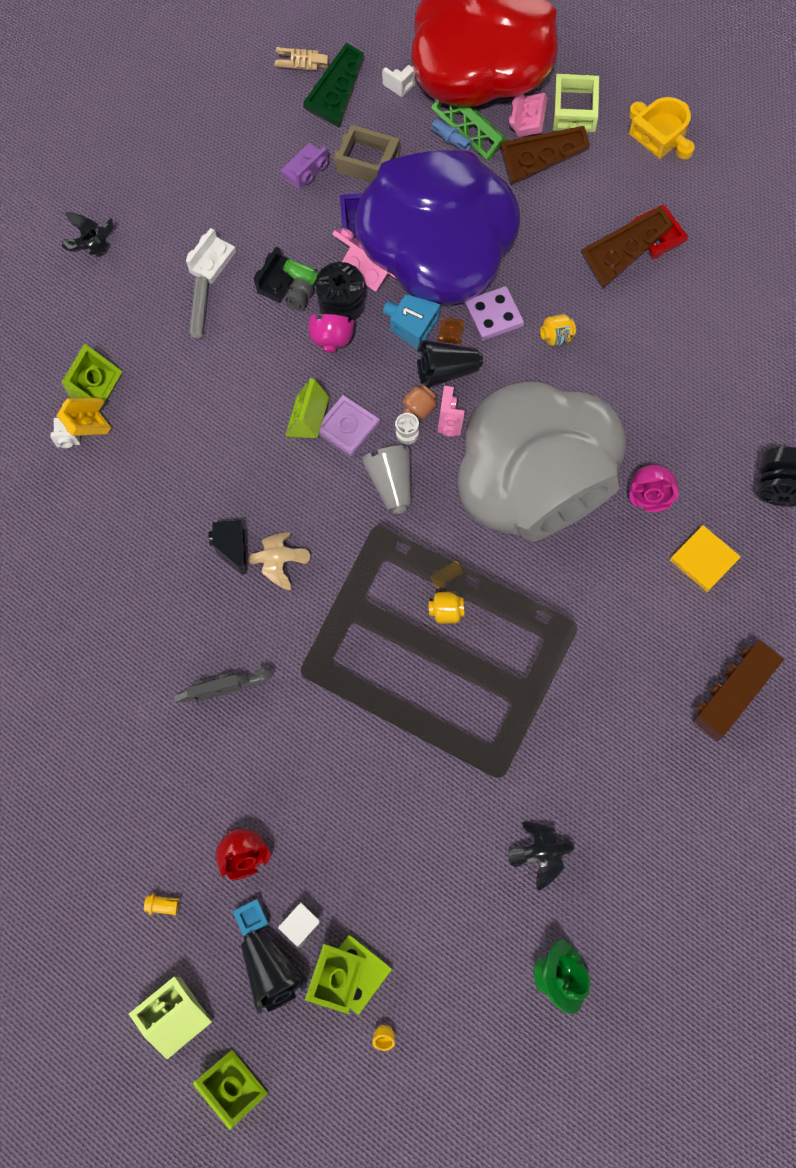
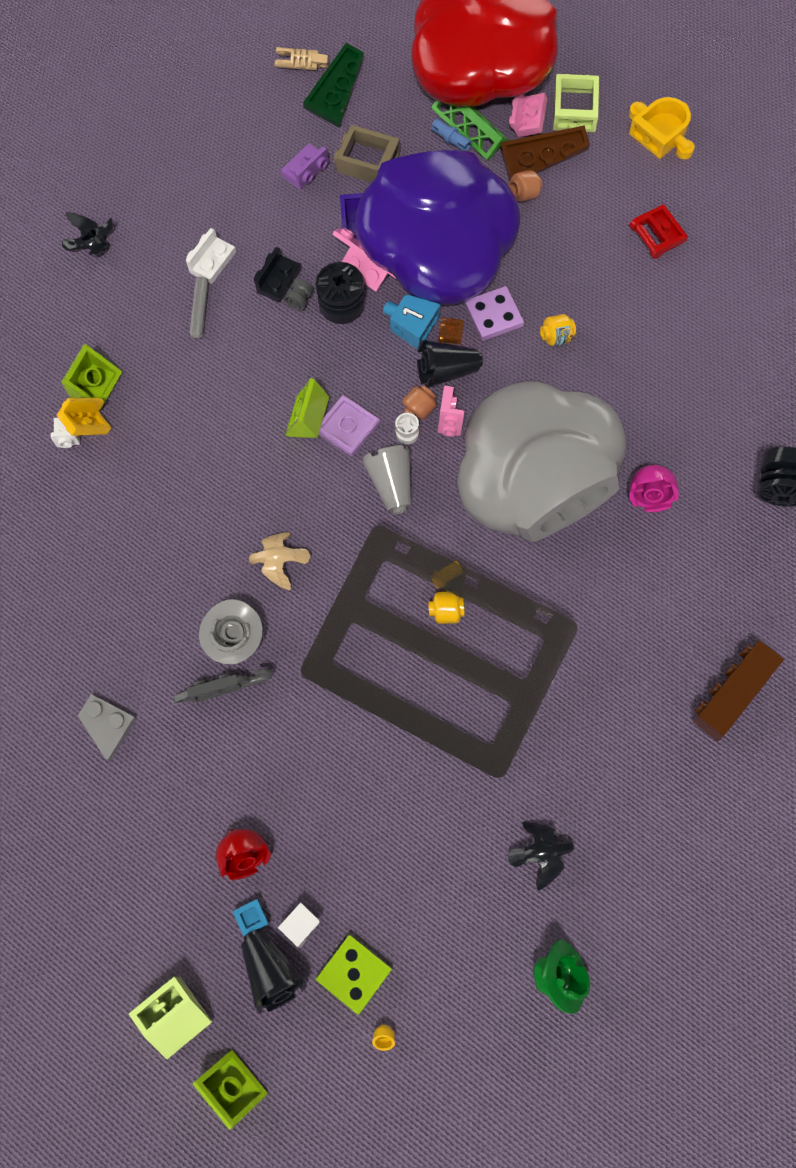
yellow pin [144,893,180,916] -> none
black slope [208,520,246,574] -> none
bright green cone [283,258,318,286] -> none
lime slope [305,944,366,1014] -> none
dark pink cylinder [308,314,354,353] -> none
white panel [382,65,415,97] -> none
reddish brown wing [581,206,673,289] -> none
yellow tile [670,525,741,592] -> none
none -> light grey wing [78,694,136,762]
none -> light grey hat [199,599,263,664]
none -> nougat head [508,170,542,202]

